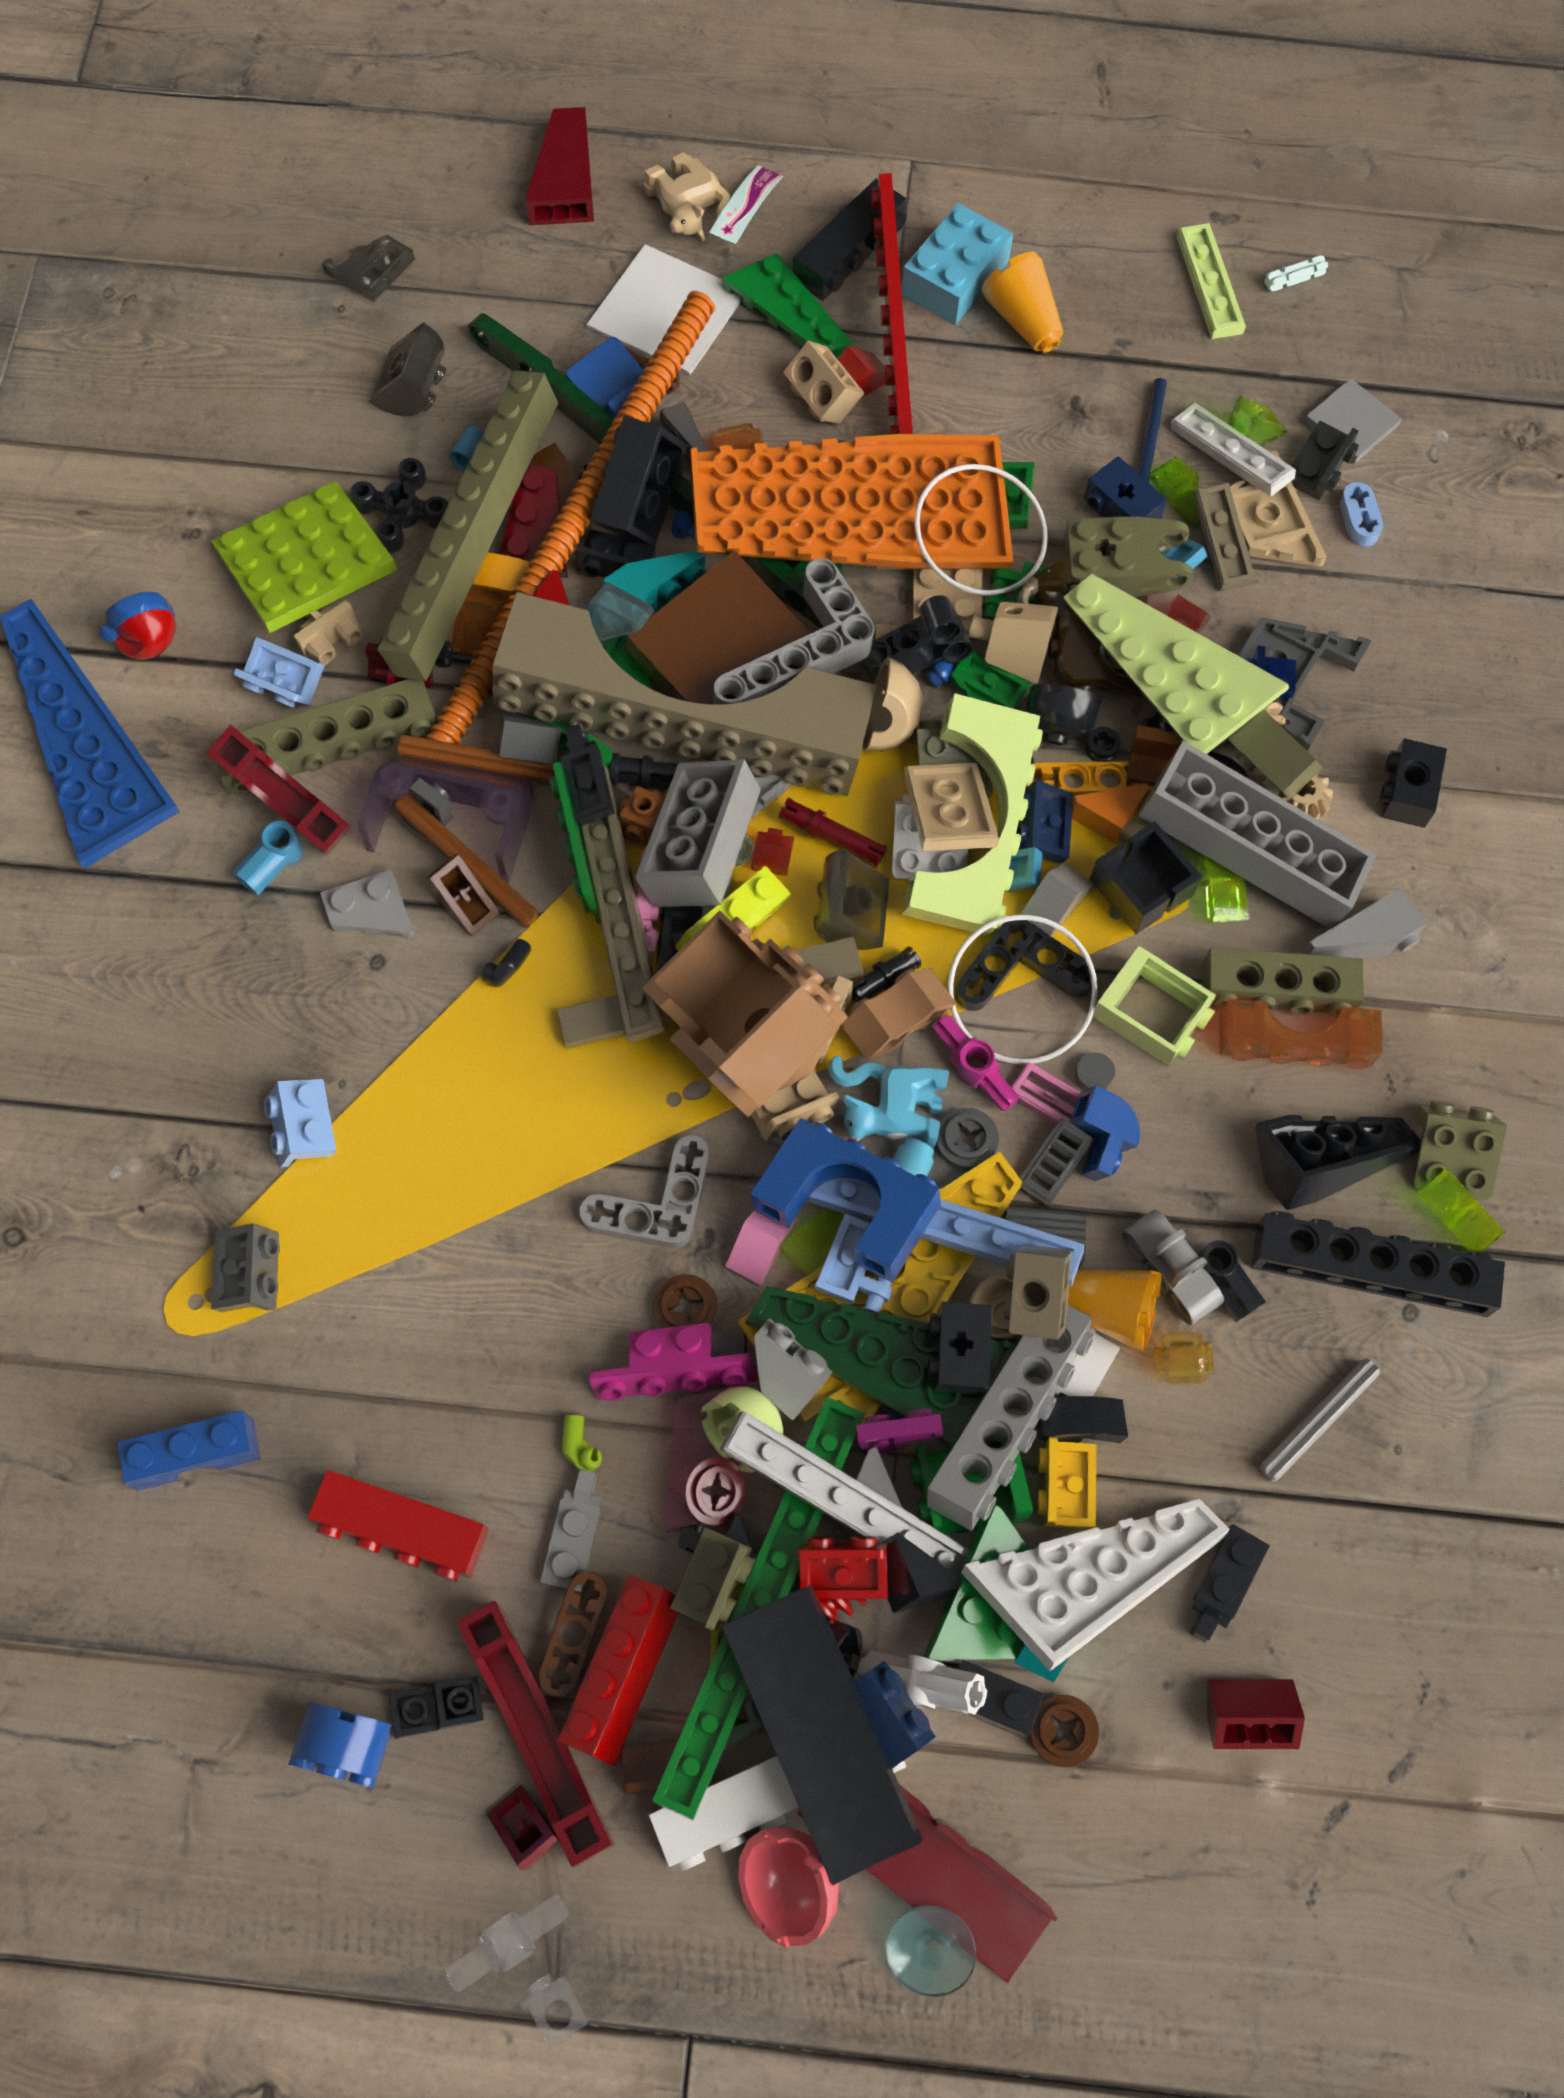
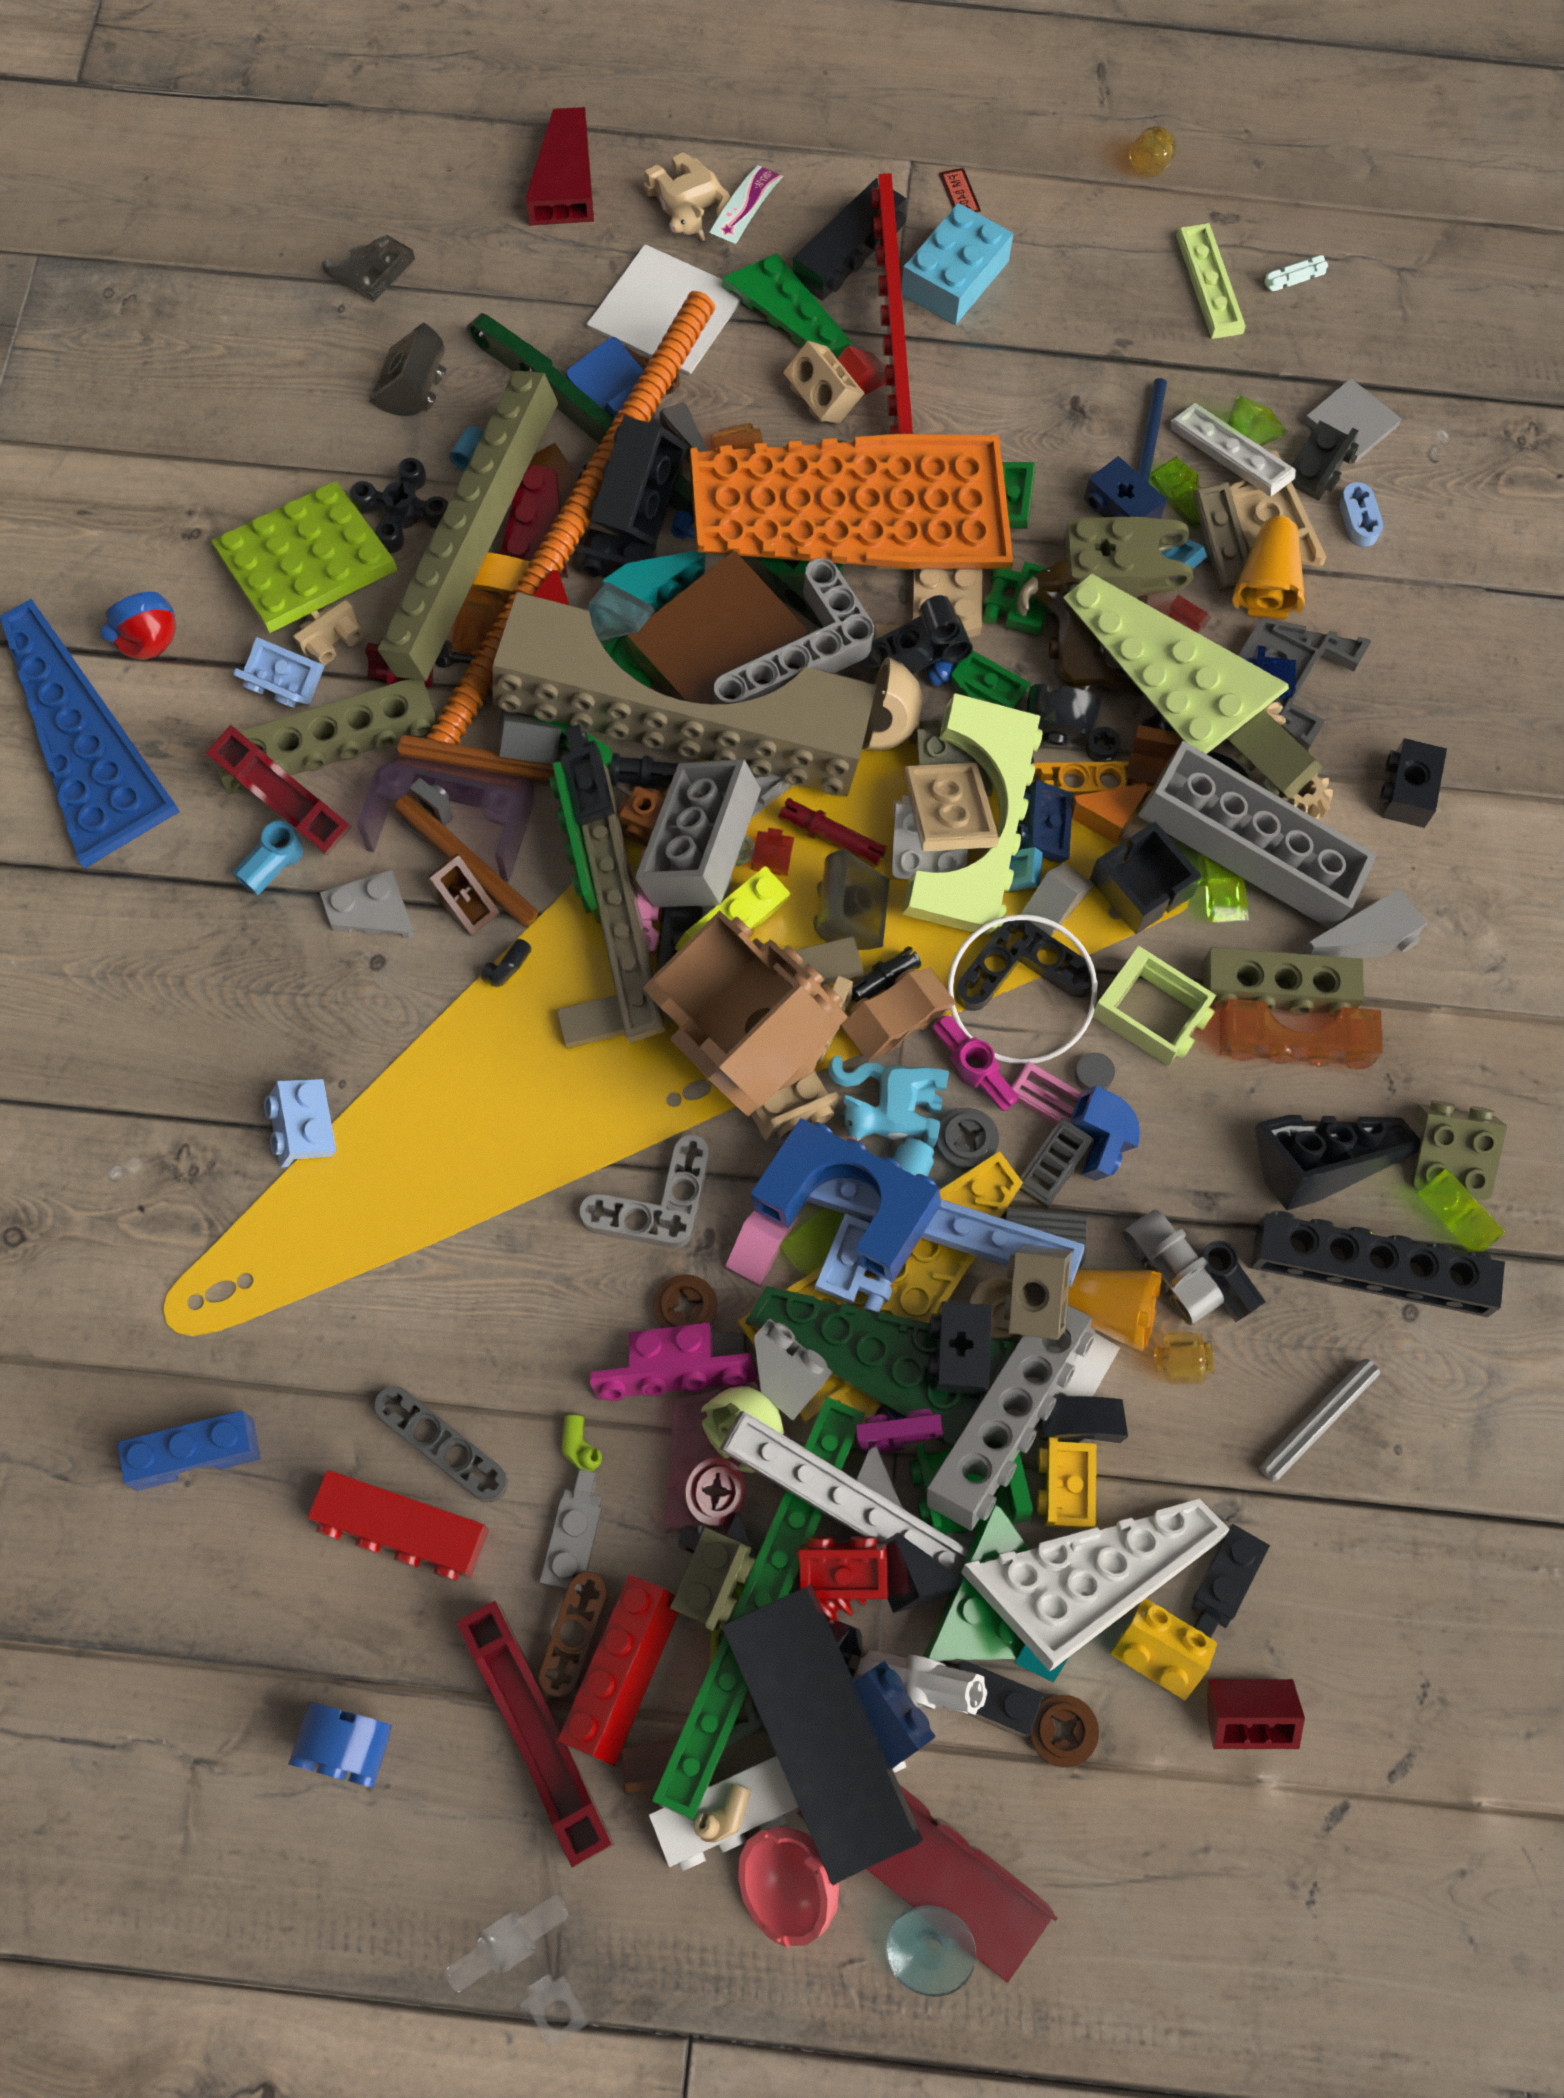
dark grey bracket [211,1223,280,1312] -> none
black slope [388,1676,484,1739] -> none
dark red slope [486,1785,560,1871] -> none
white piece [914,464,1048,595] -> none
tan torso [969,602,1058,684] -> none
light orange cone [981,251,1063,353] -> none
none -> dark grey beam [374,1386,508,1502]
none -> tan arm [694,1784,752,1843]
none -> clear red sticker [940,167,981,213]
none -> yellow bracket [1110,1598,1217,1701]
none -> clear yellow head [1129,126,1176,177]
none -> light orange cone [1232,516,1305,620]

